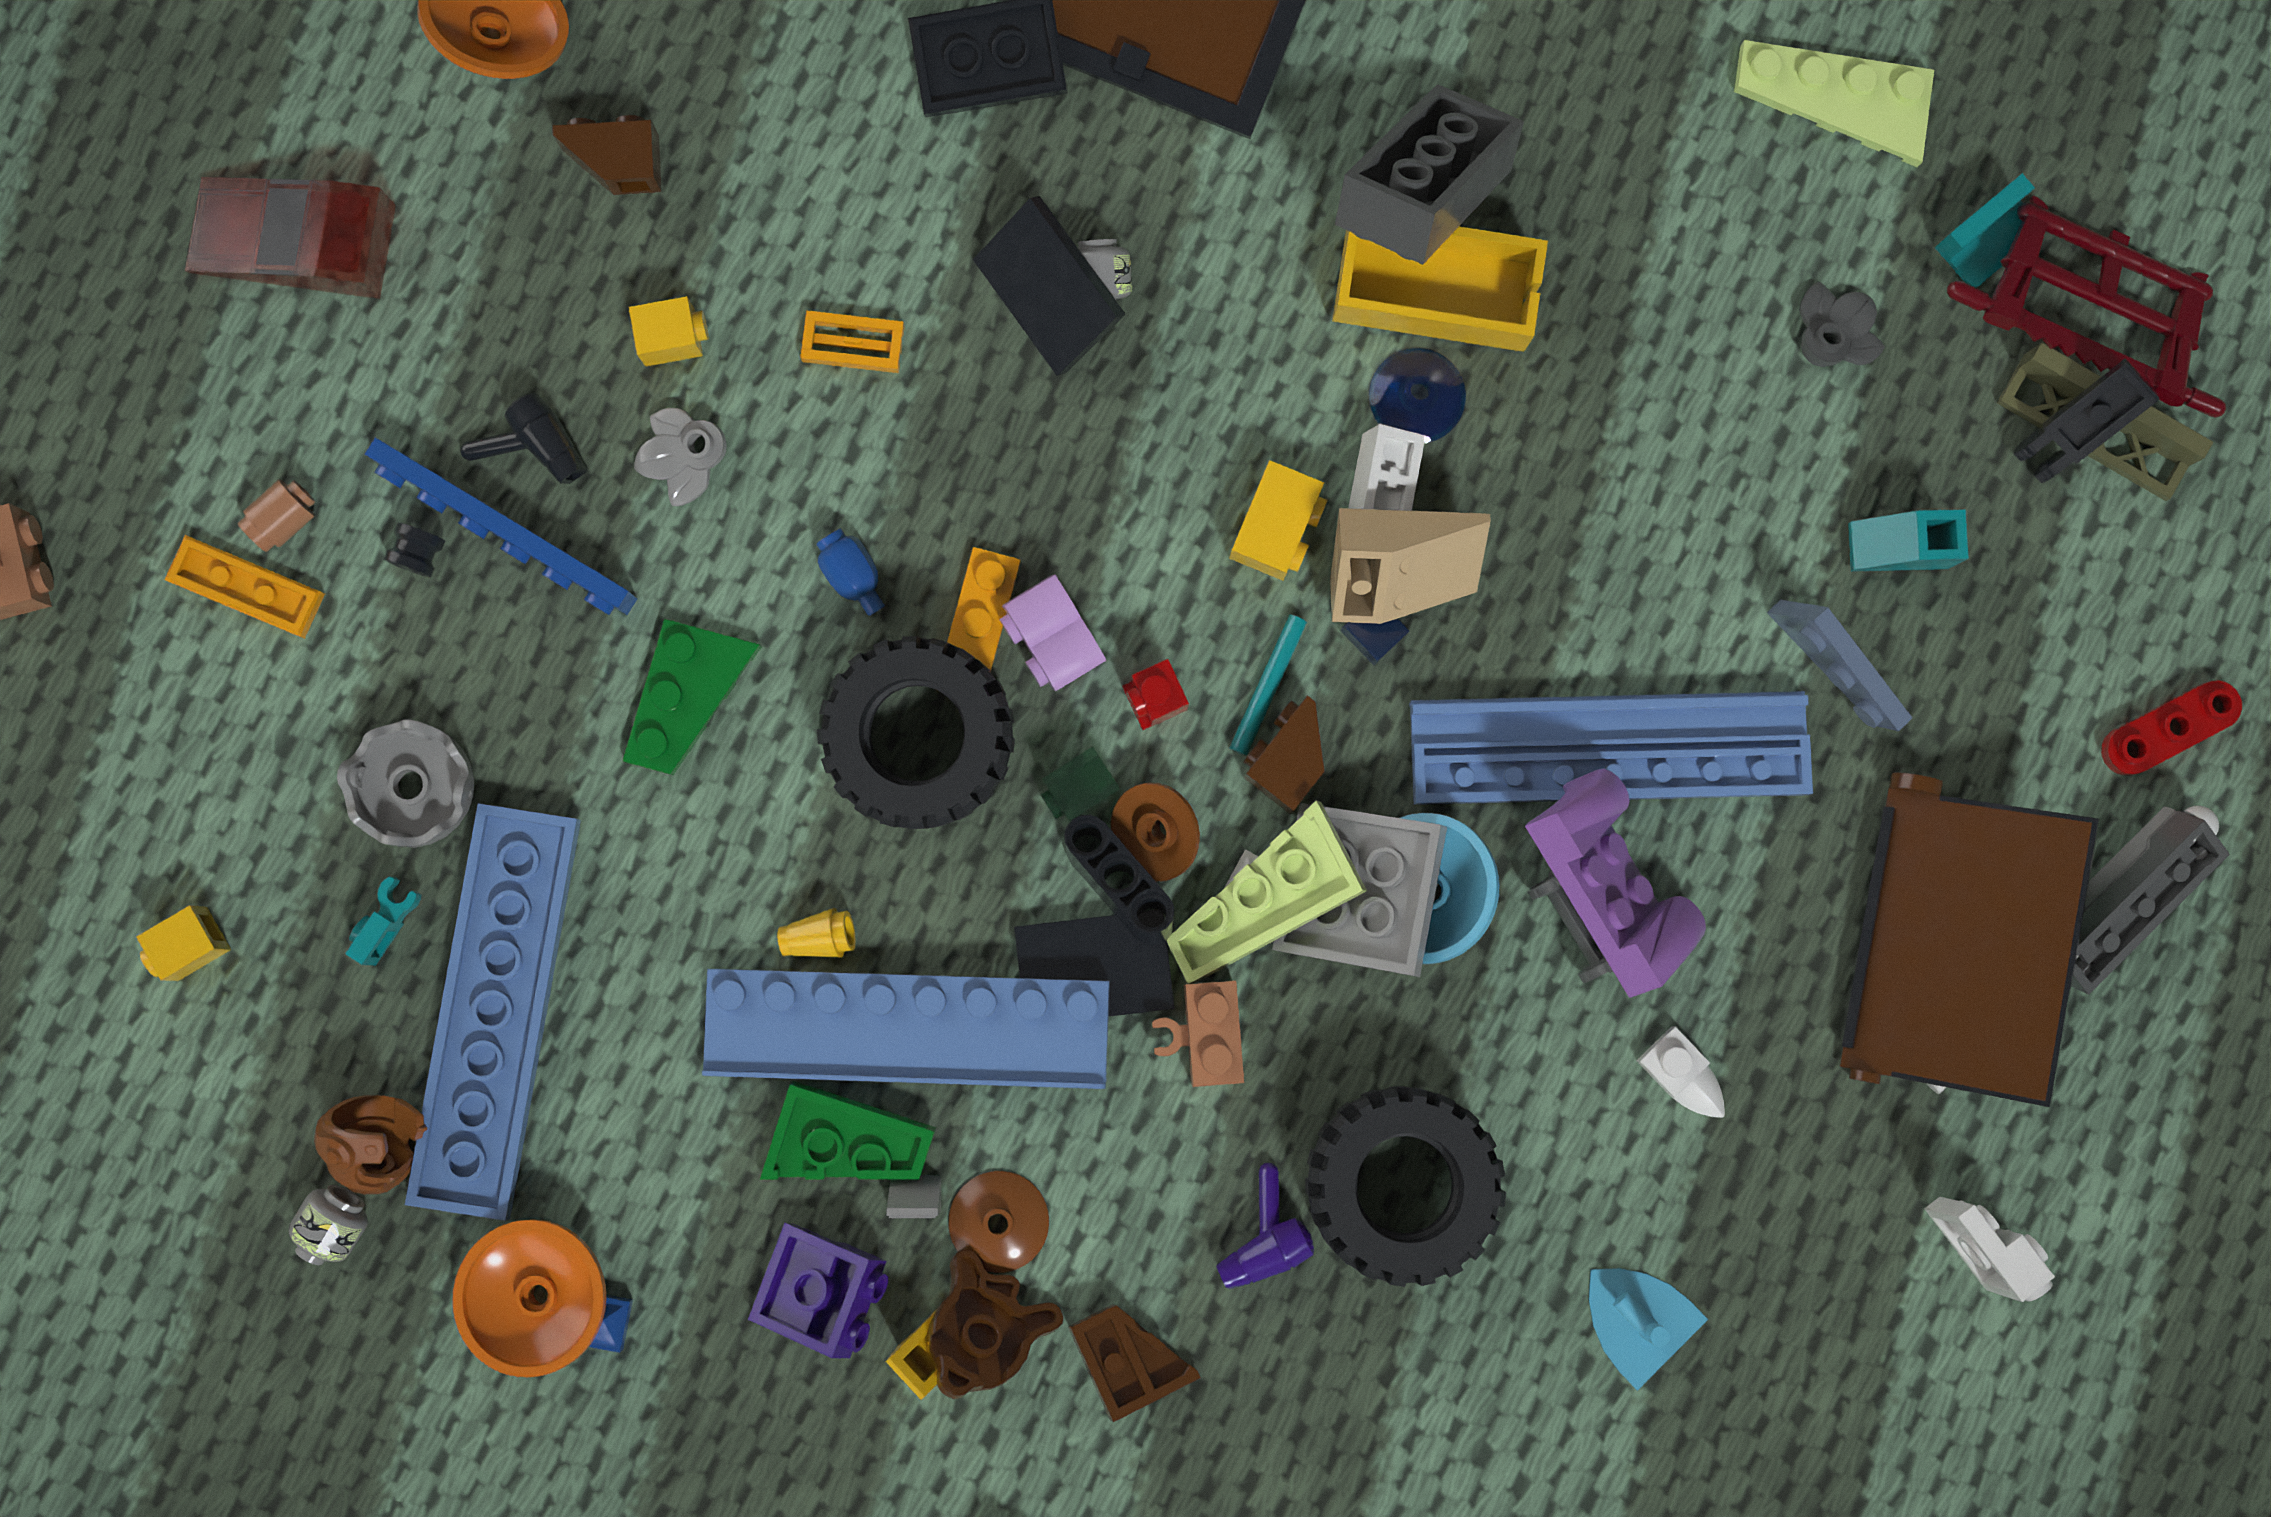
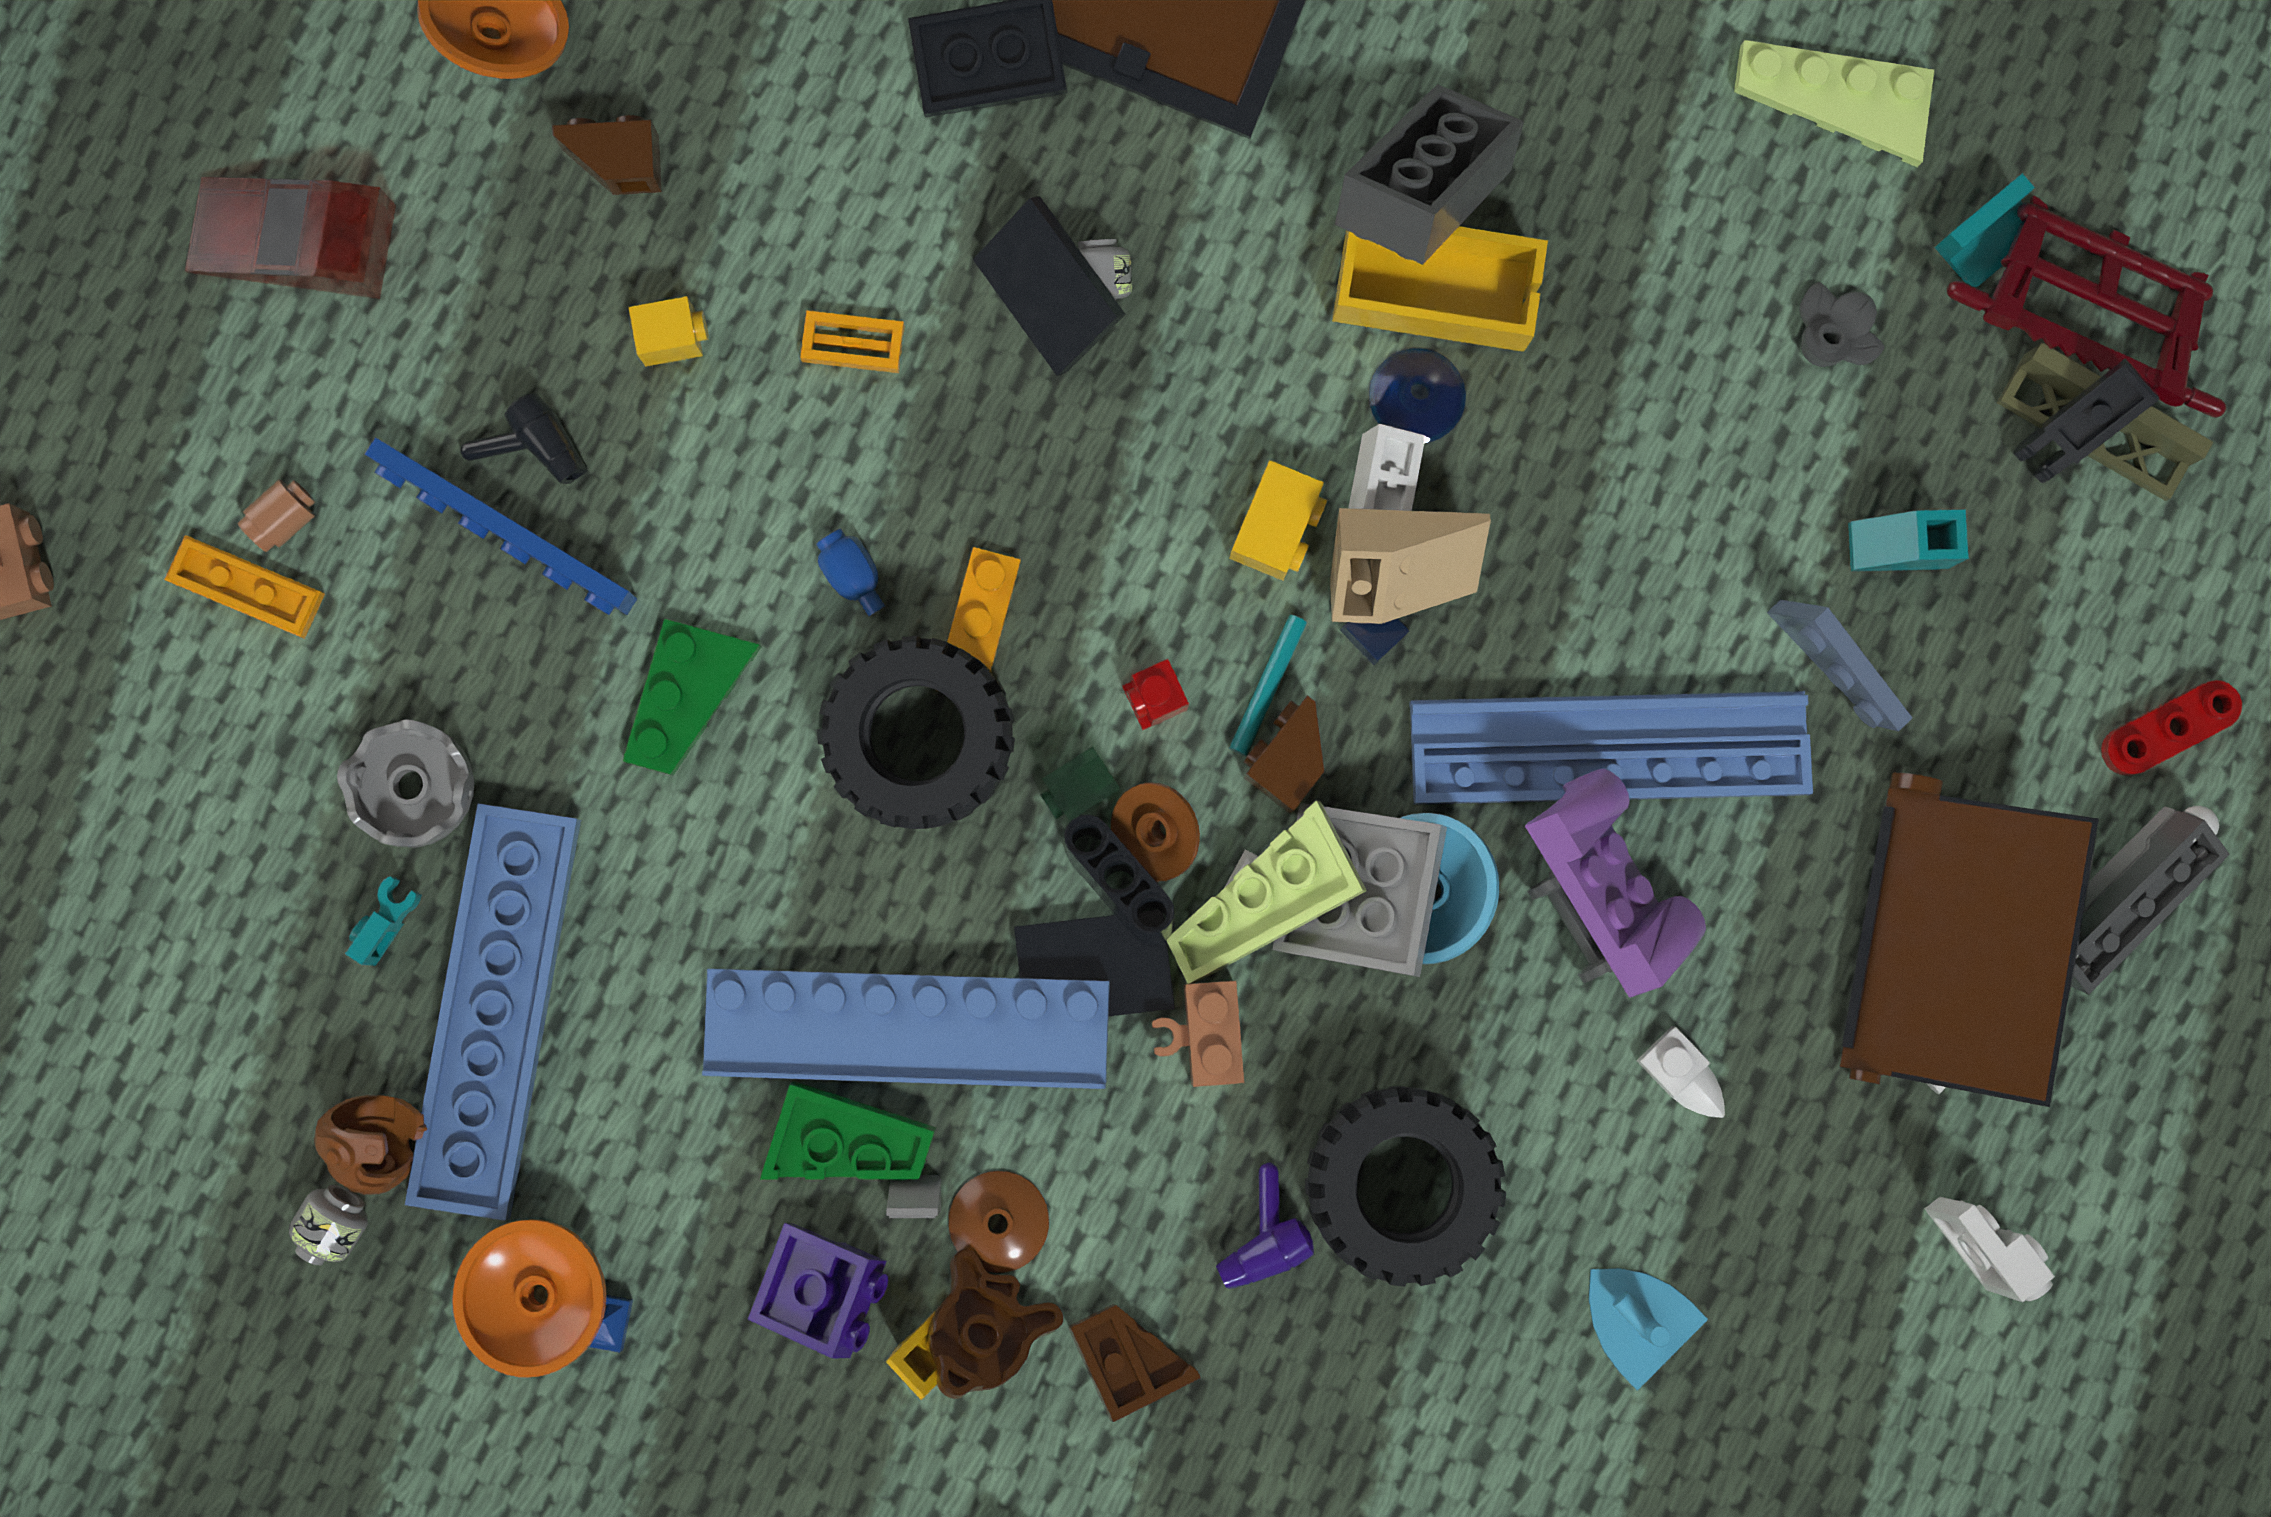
yellow brick [136,905,231,981] -> none
black wheel [383,522,445,578] -> none
light grey plate [634,408,727,506] -> none
yellow cone [777,908,856,957] -> none
lavender brick [999,575,1106,691] -> none

